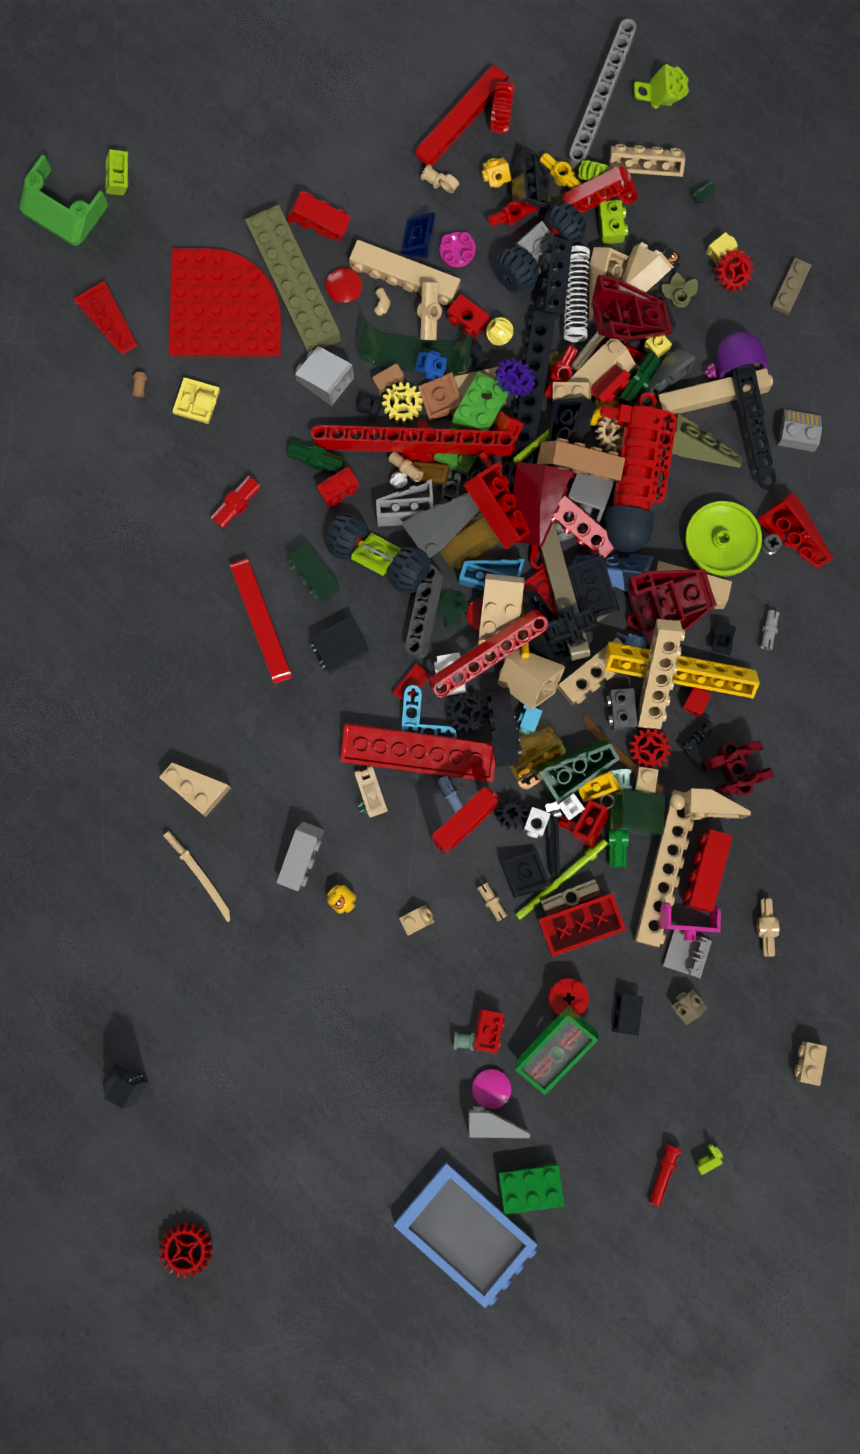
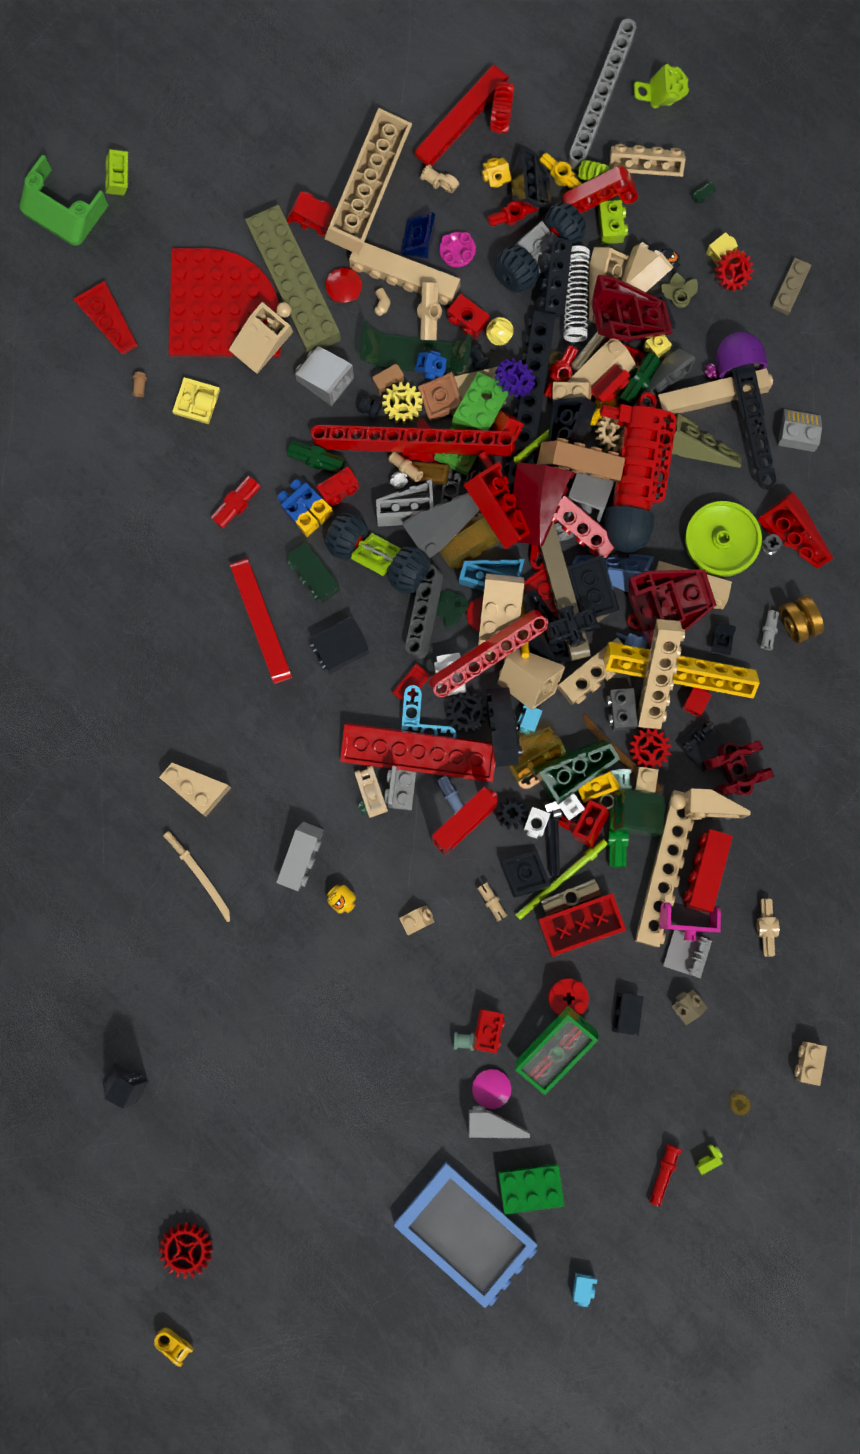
none -> yellow piece [154,1328,194,1367]
none -> tan slope [229,302,293,374]
none -> hips [277,479,334,537]
none -> tan brick [324,108,412,255]
none -> light grey bracket [385,766,416,811]
none -> medium azure brick [572,1273,597,1307]
none -> clear yellow tile [730,1095,751,1115]
none -> pearl gold wheel [780,595,824,644]

